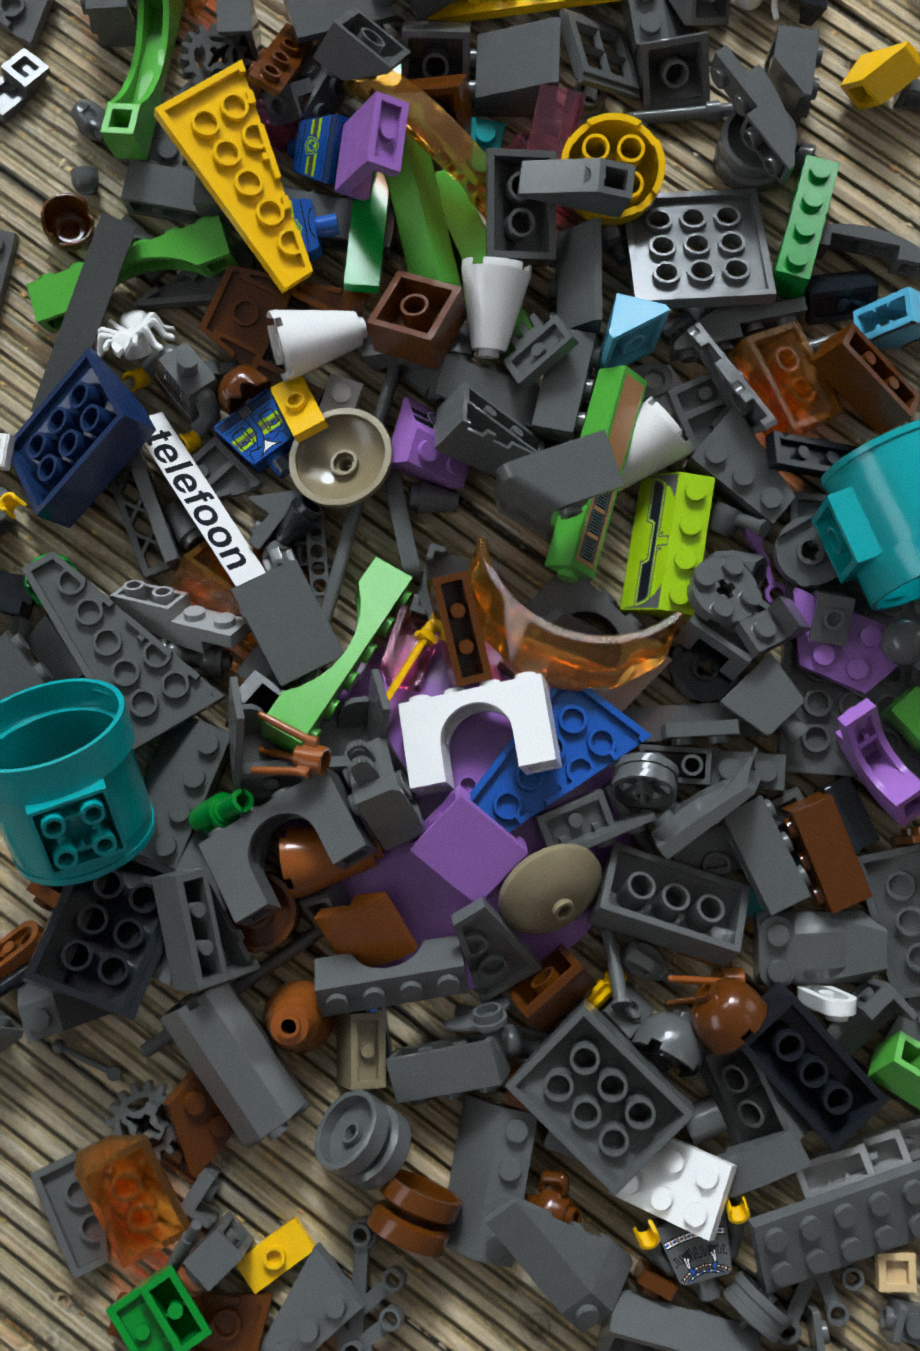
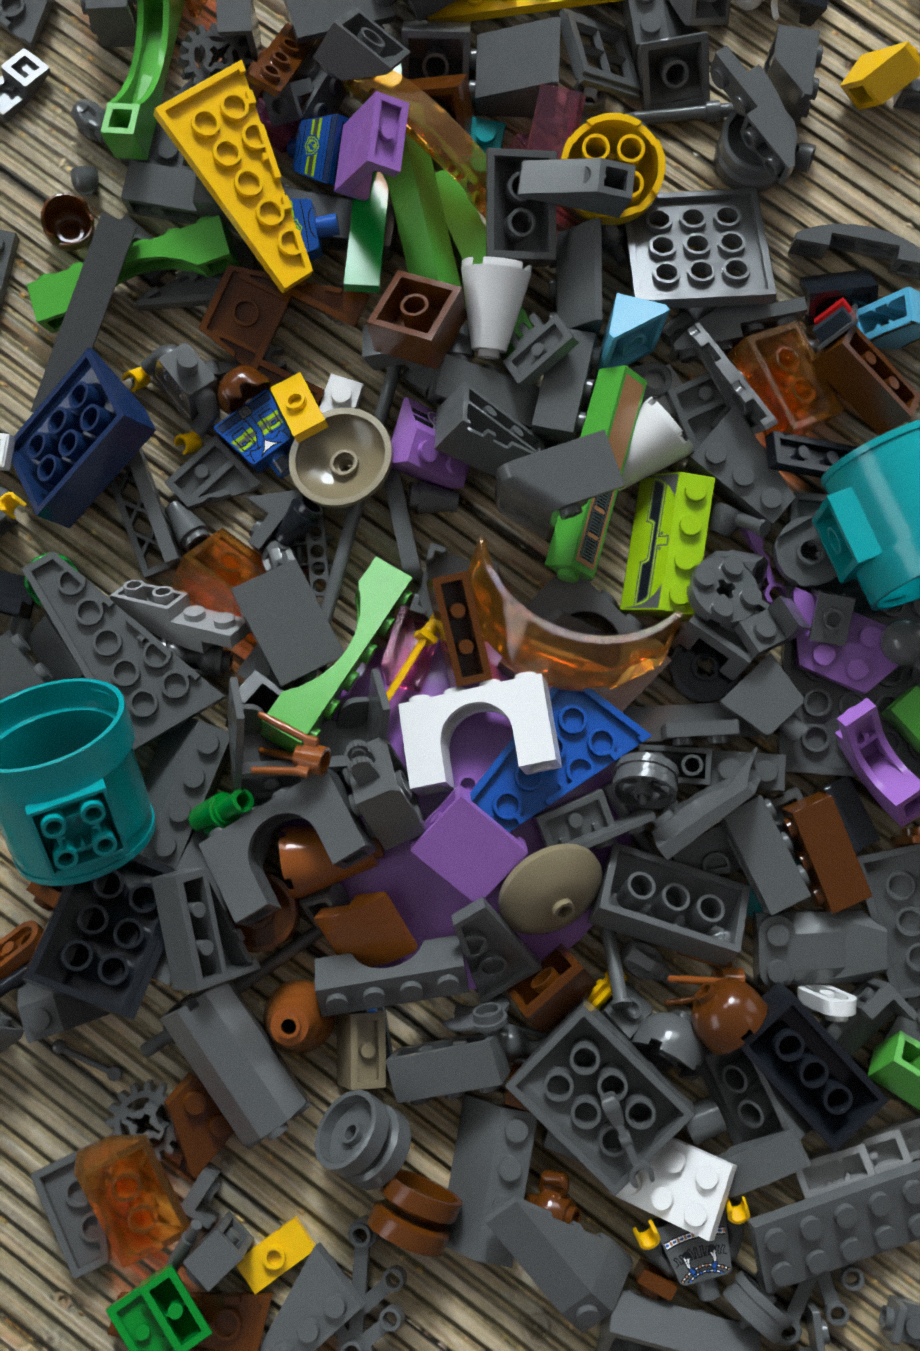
white animal [93,310,176,360] -> none
white sticker [145,412,266,586] -> none
white cone [267,309,368,382] -> none
arch [772,155,840,299] -> none
tan plate [874,1249,917,1293] -> none
none -> dark grey piece [600,1091,655,1188]
none -> piece [813,297,859,351]

